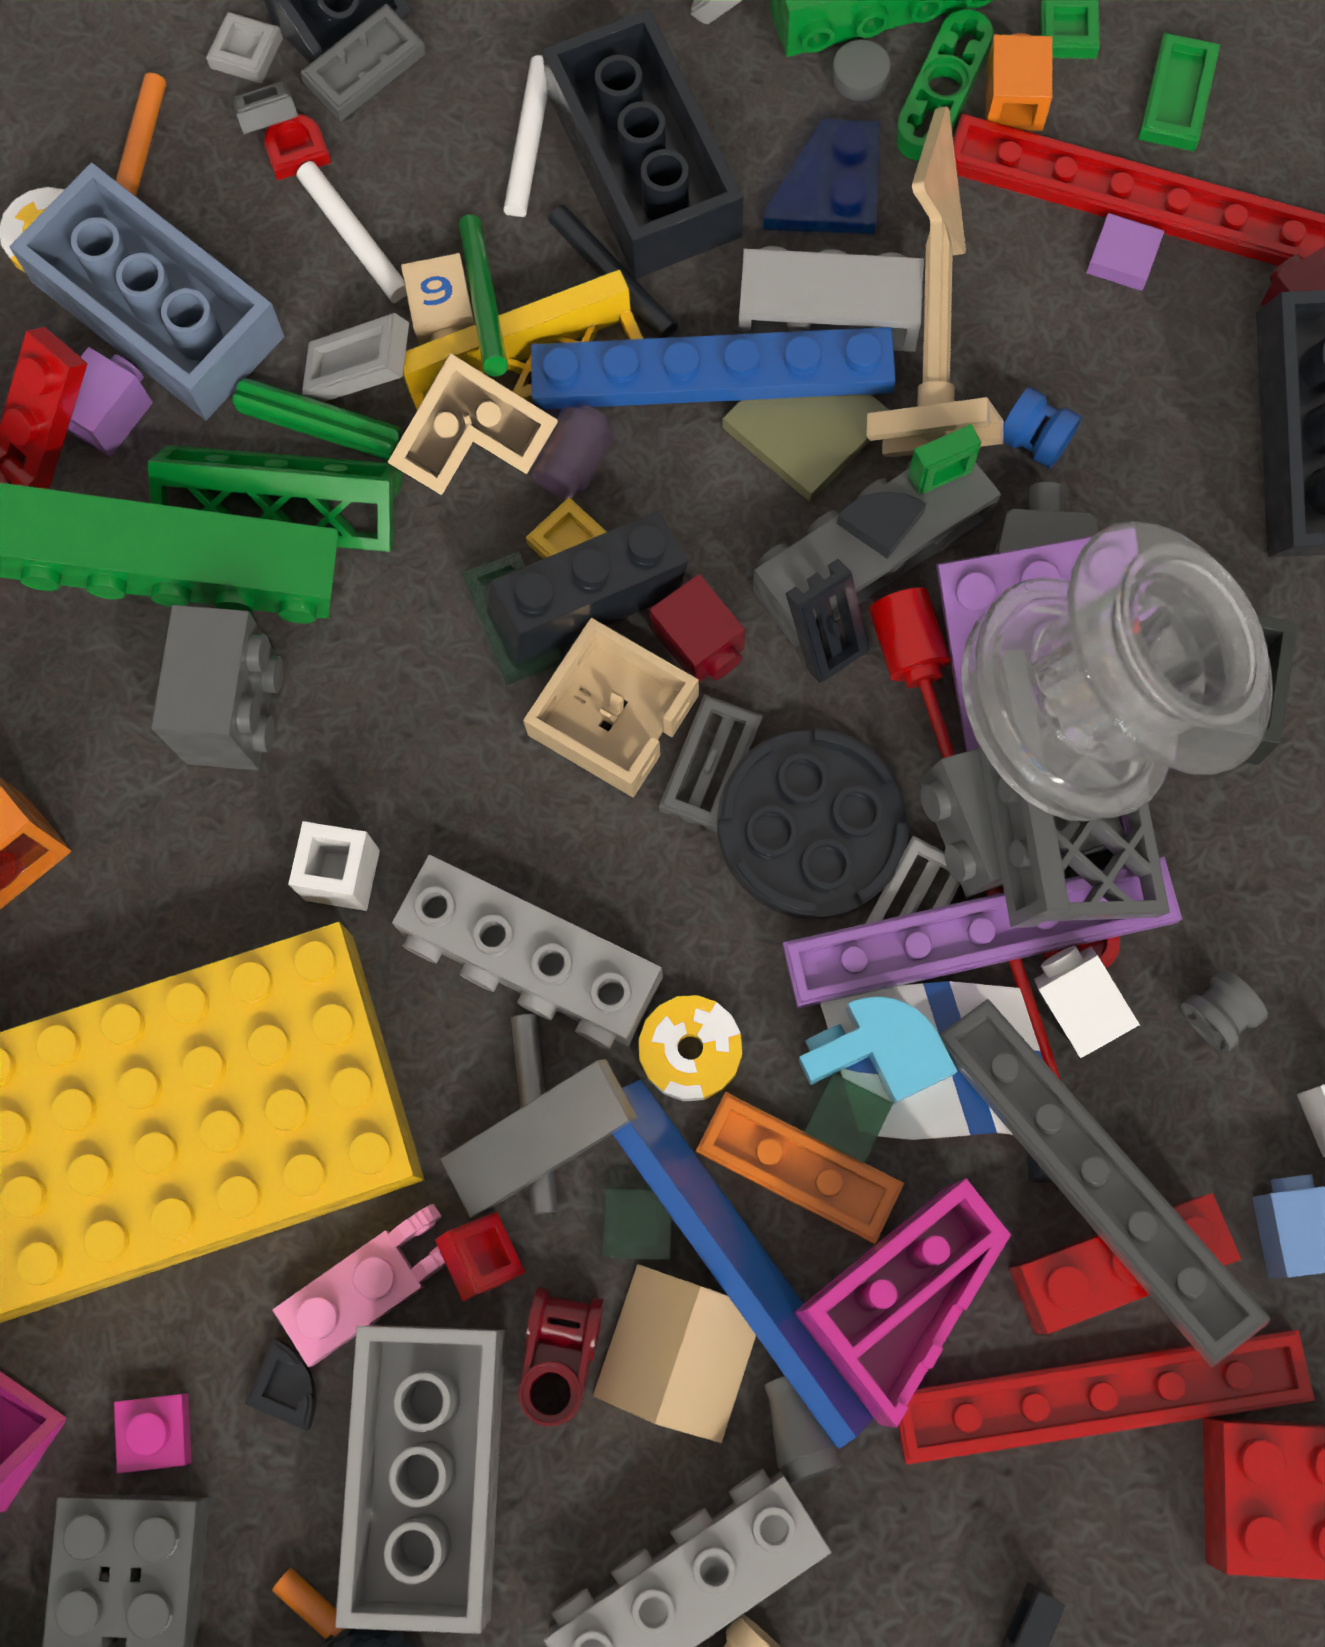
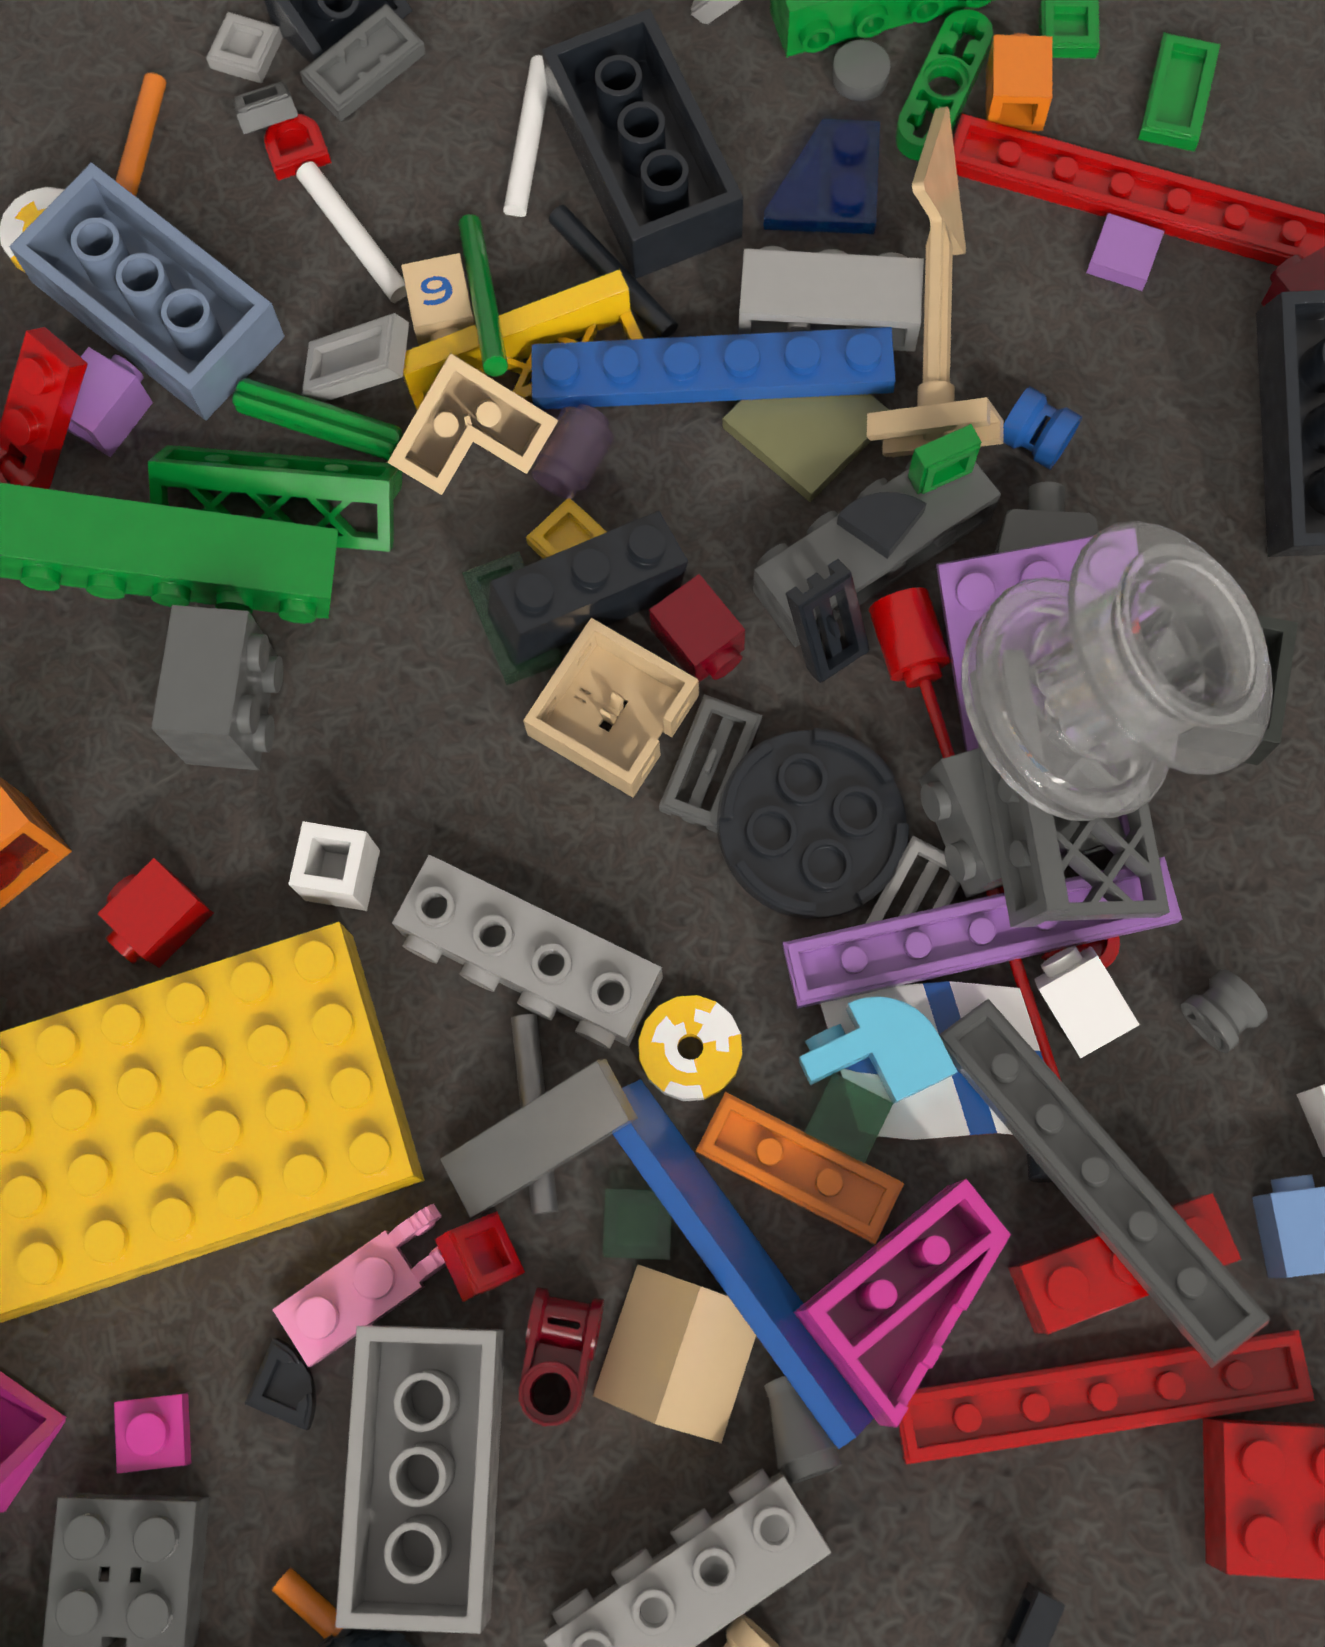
none -> red brick [97,858,214,968]

